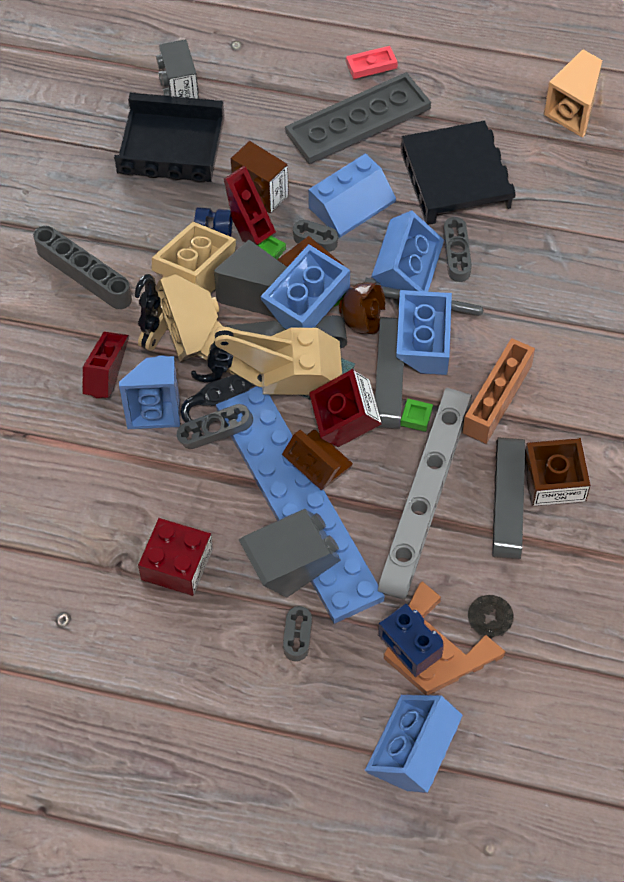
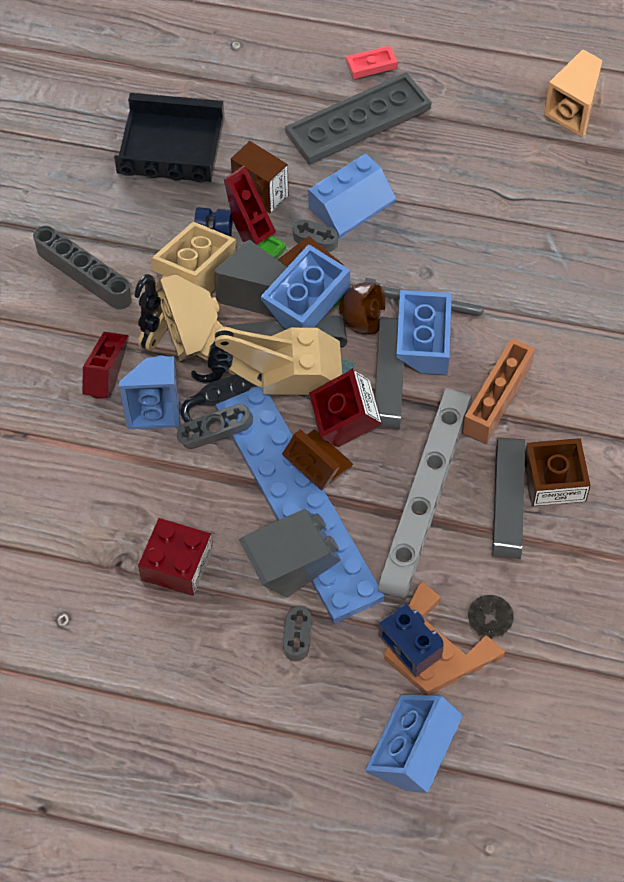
dark grey brick [156,39,199,99] -> none
medium blue slope [371,210,444,292] -> none
black panel [401,120,516,225] -> none
bright green plate [401,398,433,432] -> none
dark grey beam [443,217,472,282] -> none

